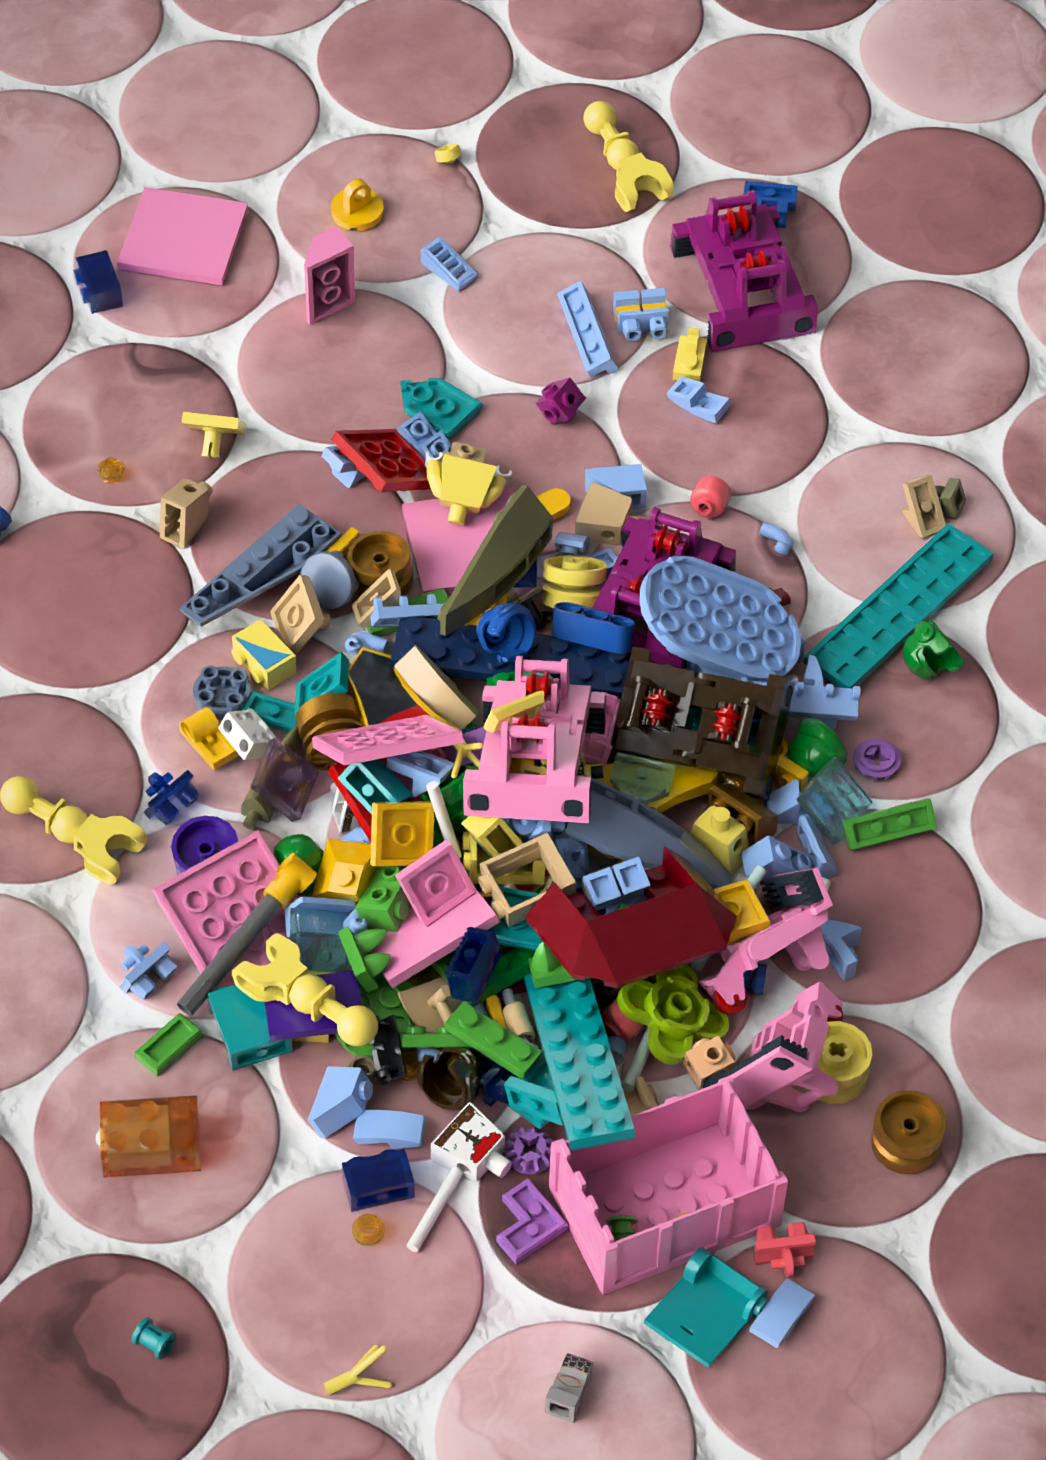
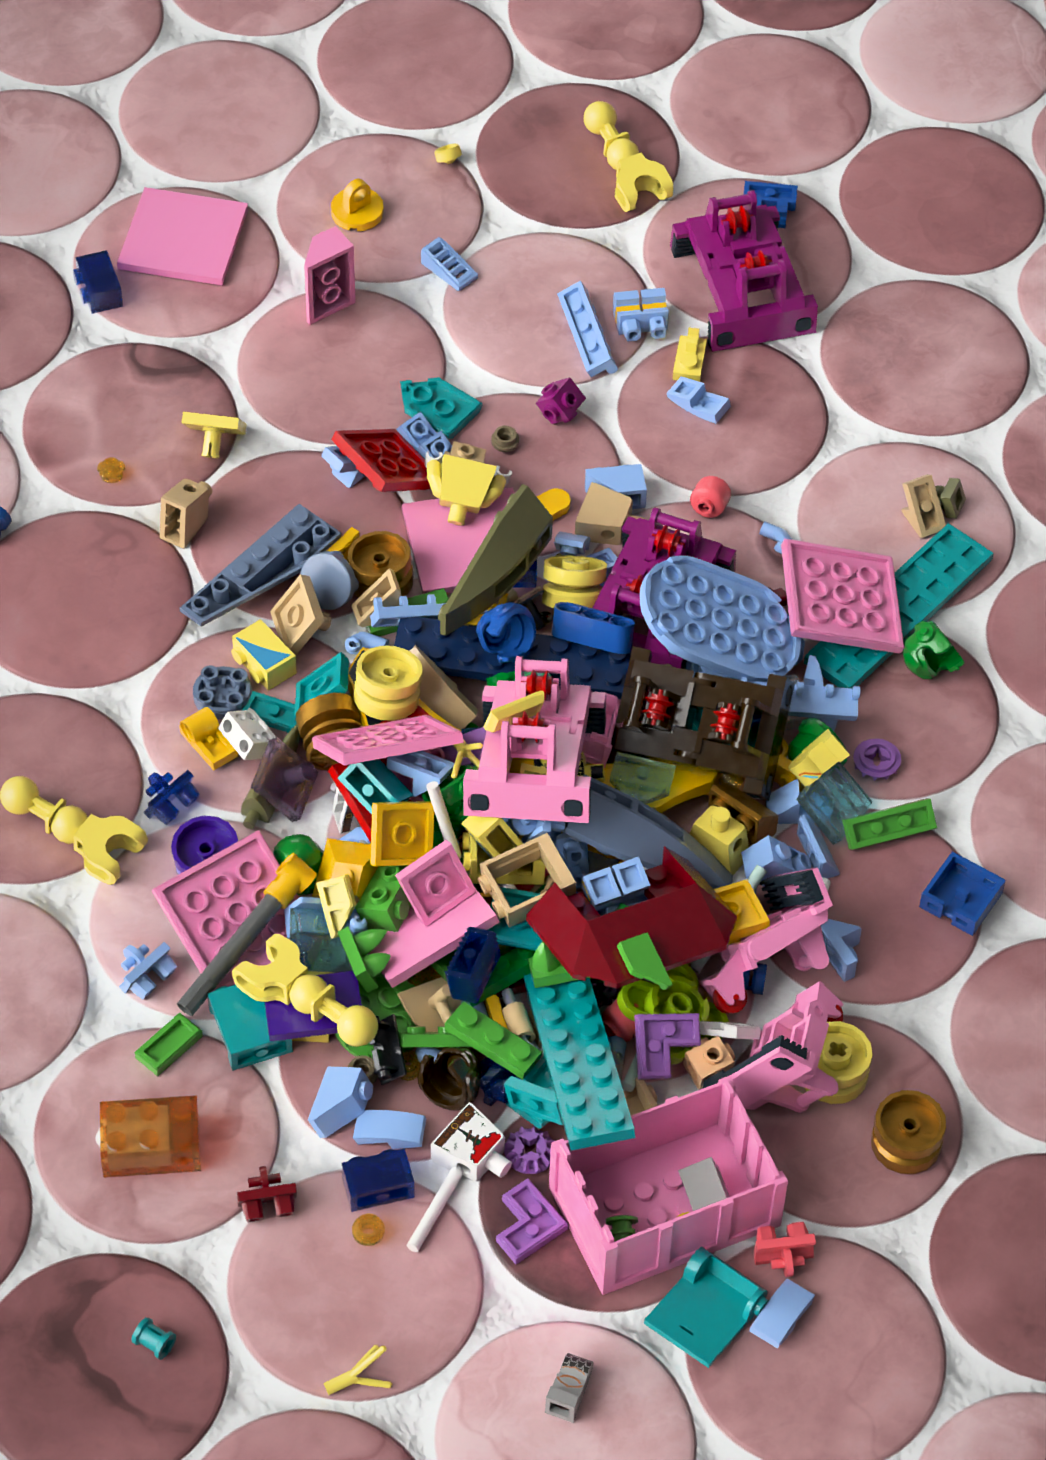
none -> dark red hips [237,1166,297,1223]
none -> light yellow tile [316,874,356,939]
none -> light yellow wheel [354,646,422,721]
none -> dark tan plate [491,426,519,452]
none -> bright green tile [617,932,673,990]
none -> medium lavender tile [634,1013,701,1080]
none -> light grey hinge [678,1157,730,1211]
none -> white tile [700,1021,761,1039]
none -> bright pink tile [781,539,904,654]
none -> light yellow leg [788,729,850,787]
none -> blue piece [919,851,1006,936]

